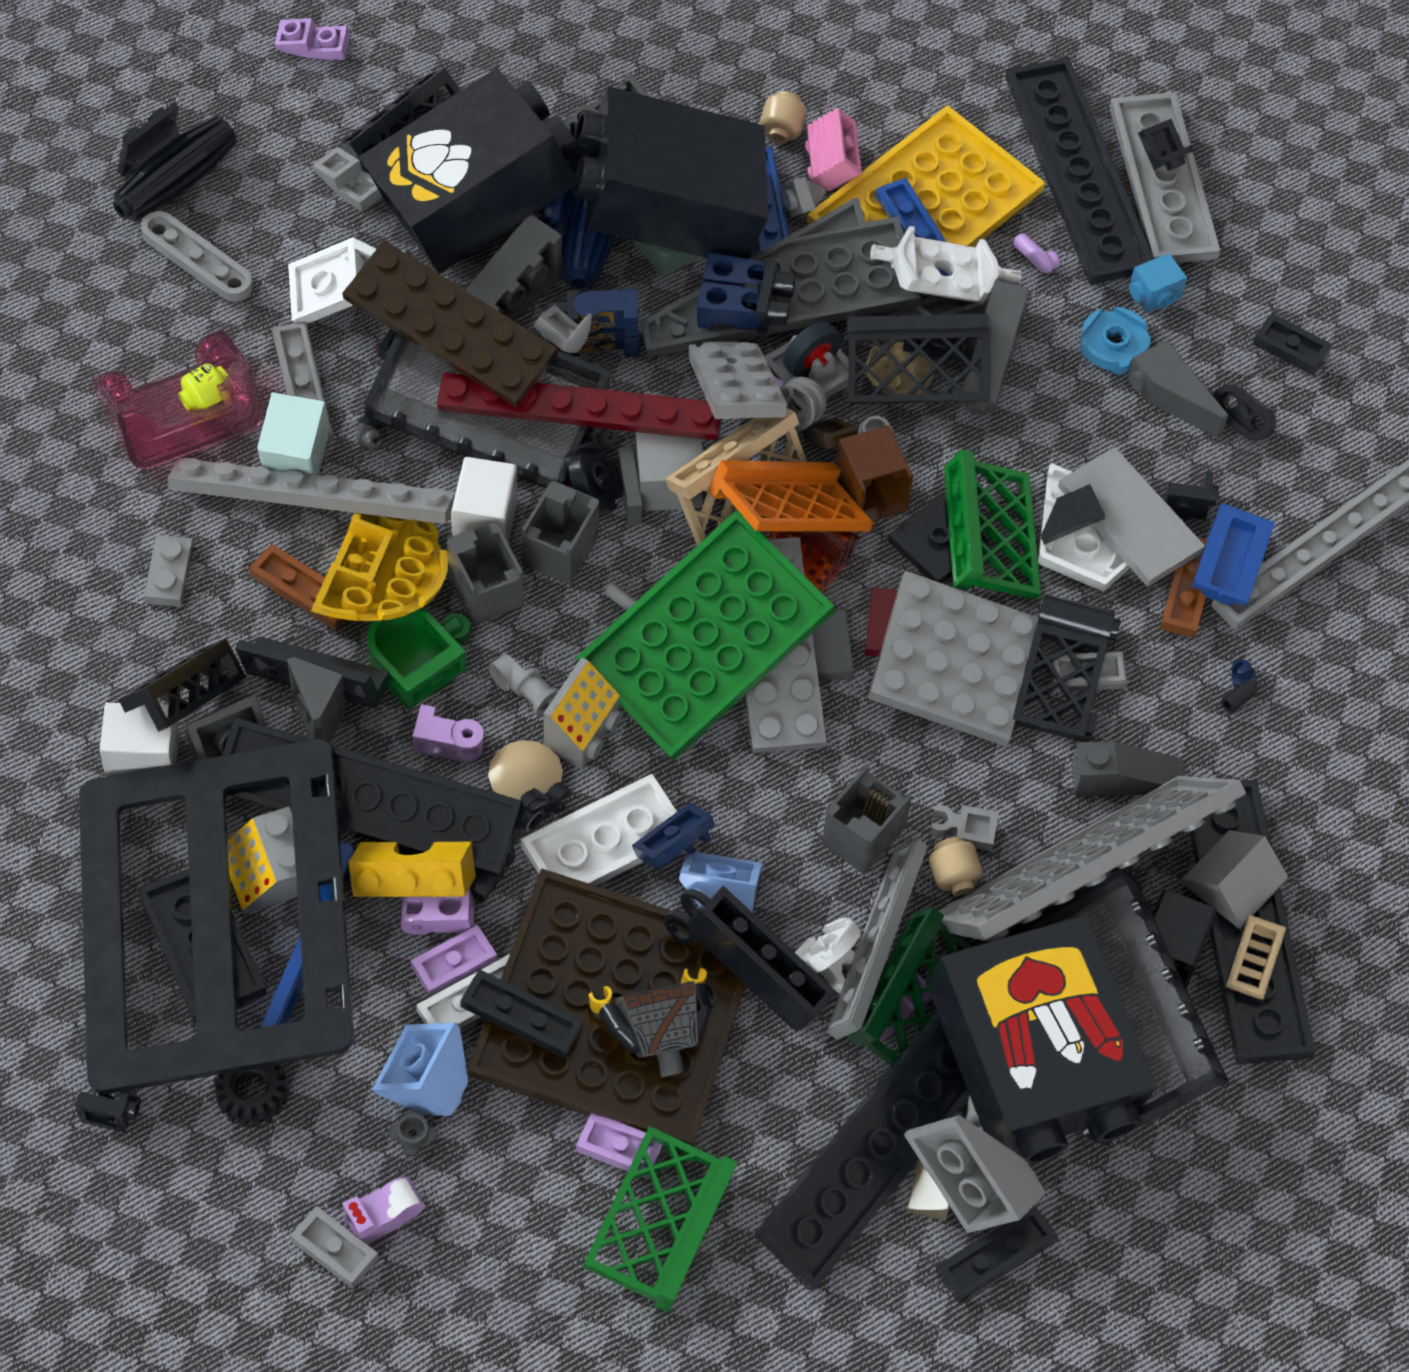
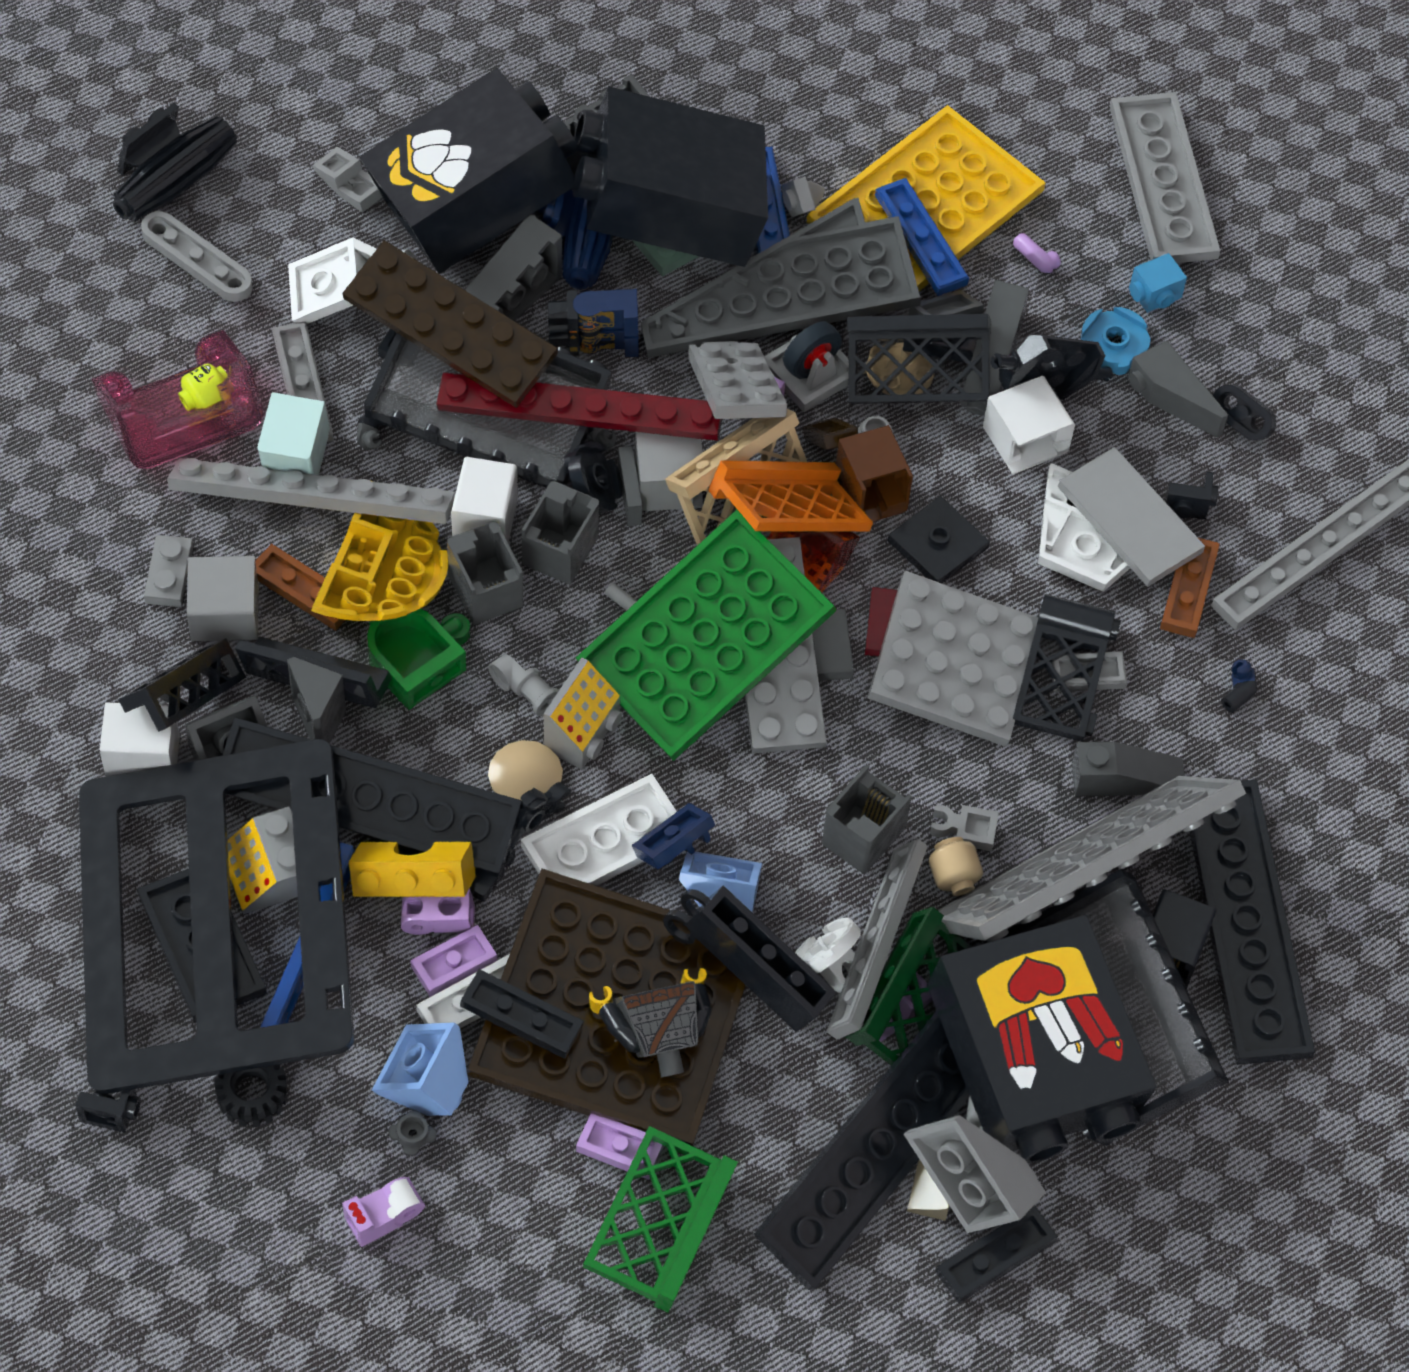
lavender slope [275,18,351,60] -> none
light grey plate [290,1206,379,1289] -> none
black fence [335,68,460,174] -> none
lavender leg [412,704,484,762] -> none
light grey plate [533,305,592,353] -> none
dark blue hips [697,253,795,333] -> none
tan head [760,91,807,144] -> none
light grey wheel [780,377,827,432] -> none
bright pink brick [805,108,863,192] -> none
white plate [870,226,1022,304] -> none
green fence [944,449,1041,600] -> none
black plate [1005,57,1154,285] -> none
black tile [1041,484,1105,545] -> none
black bracket [1138,119,1194,171] -> none
light grey slope [1181,830,1288,929] -> none
blue piece [1191,503,1275,607] -> none
tan slope [1226,915,1287,1000] -> none
black plate [1253,313,1332,376] -> none
none -> light grey piece [187,556,259,641]
none -> white piece [983,376,1075,474]
none -> black plate [991,335,1113,400]

